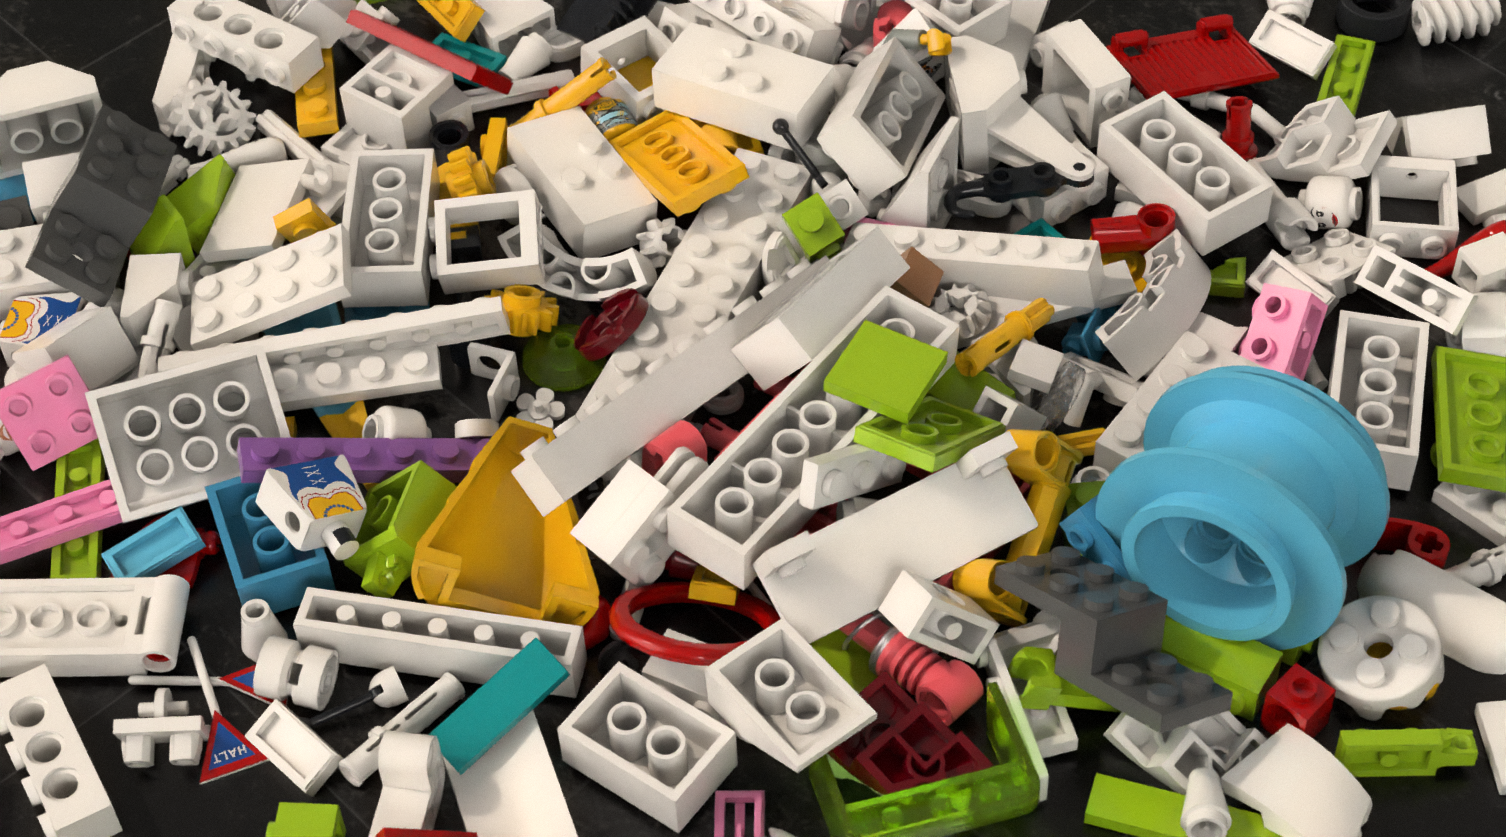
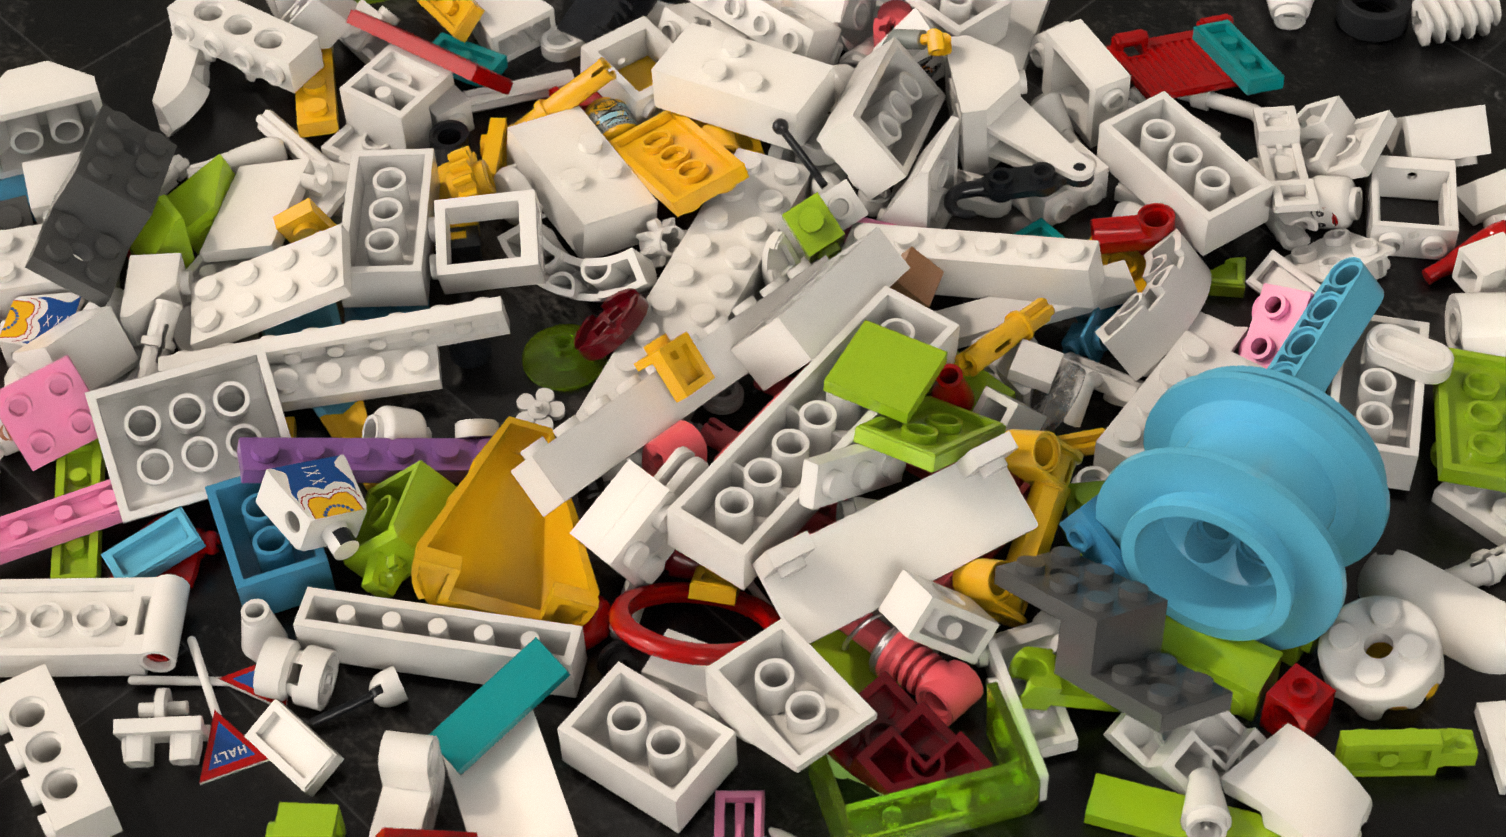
white gear [168,77,256,158] -> none
white pin [338,672,465,787] -> none
white bracket [467,342,520,421] -> none
yellow gear [484,284,560,337] -> none
white cone [498,33,554,81] -> none
white gear [929,282,992,341] -> none
red pin [1222,96,1258,161] -> none
white tile [1249,9,1337,80] -> none
lime tile [1317,34,1376,117] -> none
white slope [1354,245,1478,336] -> none
red panel [1373,517,1451,570] -> none
none -> yellow bracket [634,331,715,403]
none -> red cone [930,363,975,411]
none -> teal tile [1193,20,1285,95]
none -> white slope [1253,105,1320,213]
none -> medium azure beam [1267,257,1384,393]
none -> white tile [1364,323,1454,385]

